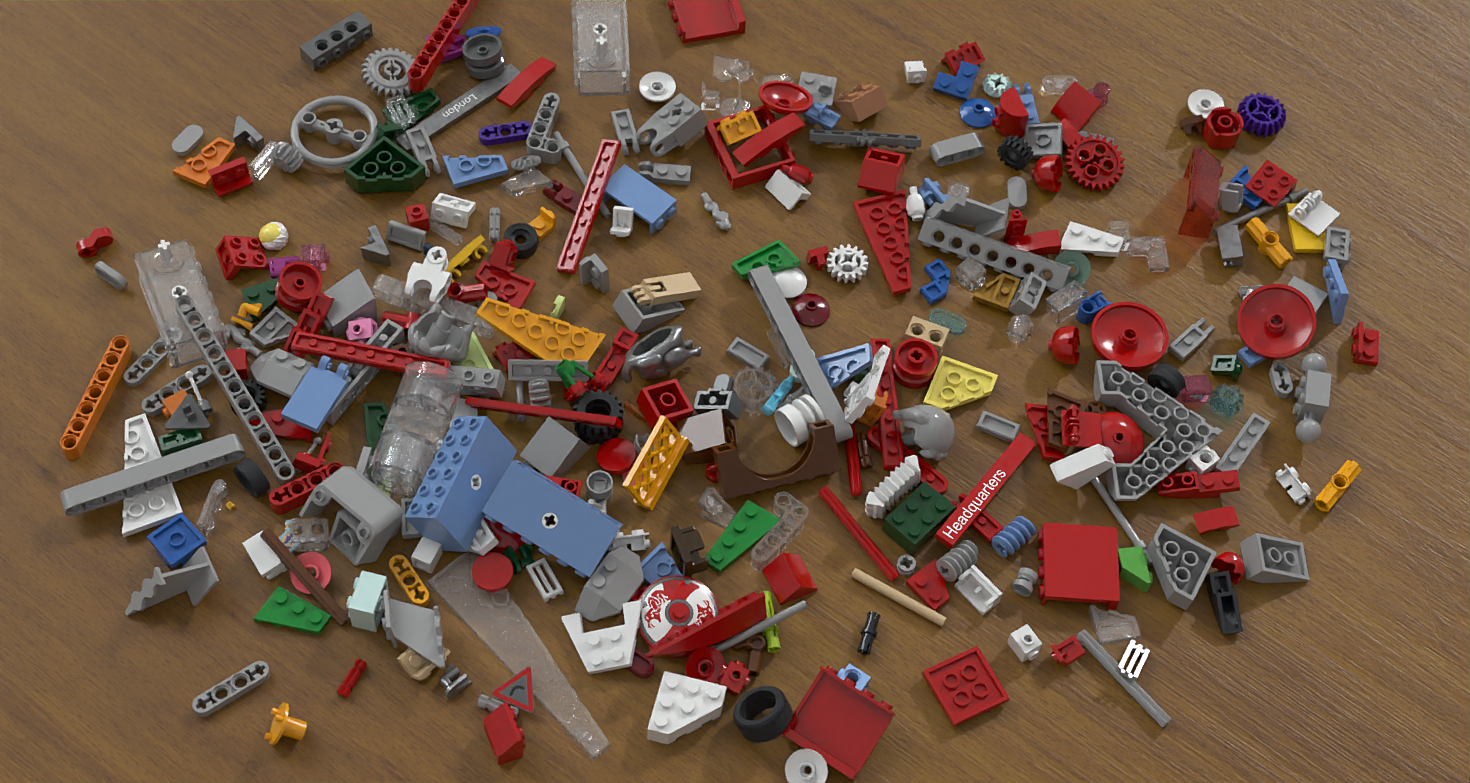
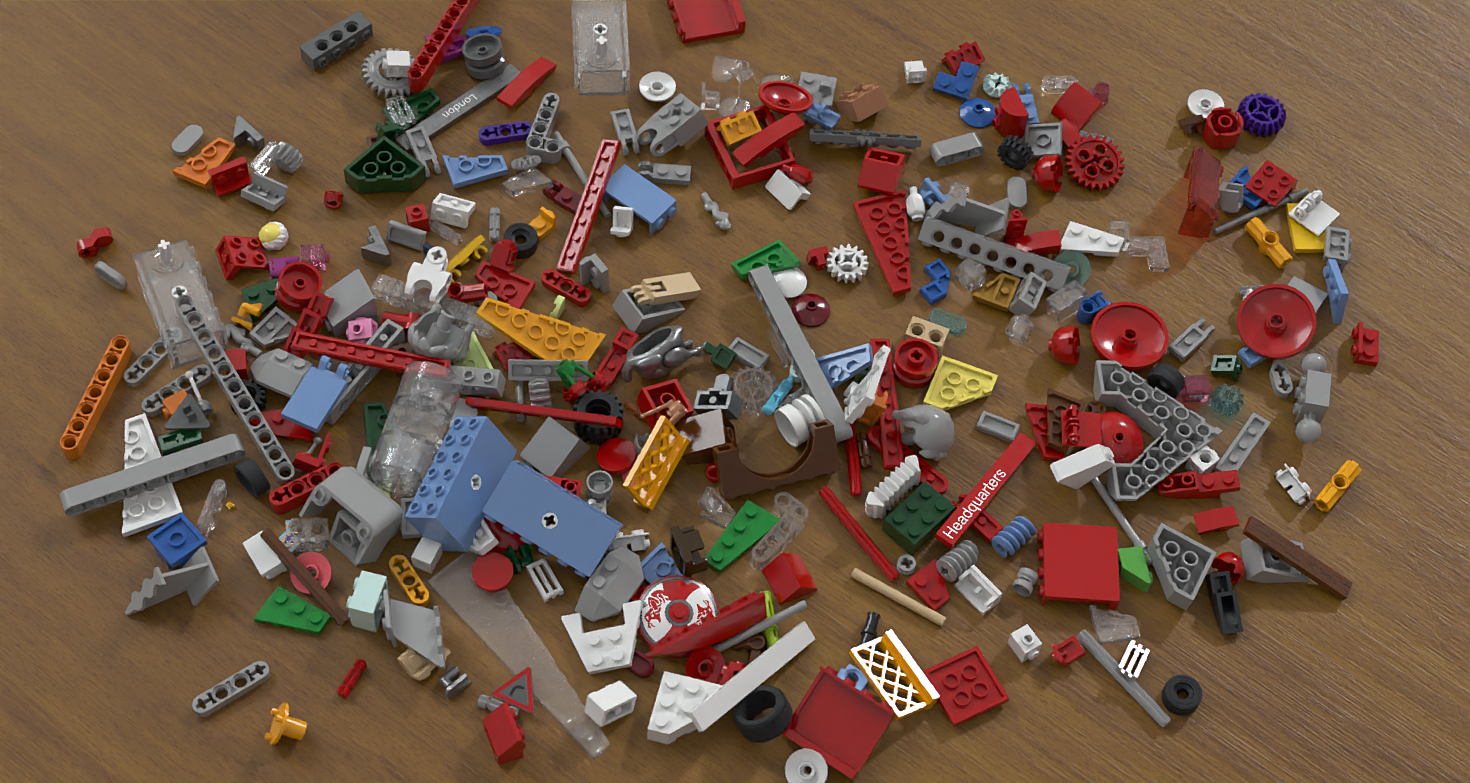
light grey piece [290,95,378,168] -> none
flat silver hinge [1216,225,1243,267] -> none
none -> light grey bracket [241,172,288,211]
none -> red tile [324,190,344,209]
none -> white brick [382,51,410,77]
none -> red beam [541,269,591,307]
none -> white brick [584,681,637,727]
none -> nougat plant [640,399,688,433]
none -> white tile [688,621,816,732]
none -> dark green plate [702,341,737,370]
none -> fence [849,630,940,721]
none -> black tyre [1162,675,1202,716]
none -> reddish brown tile [1242,516,1353,600]

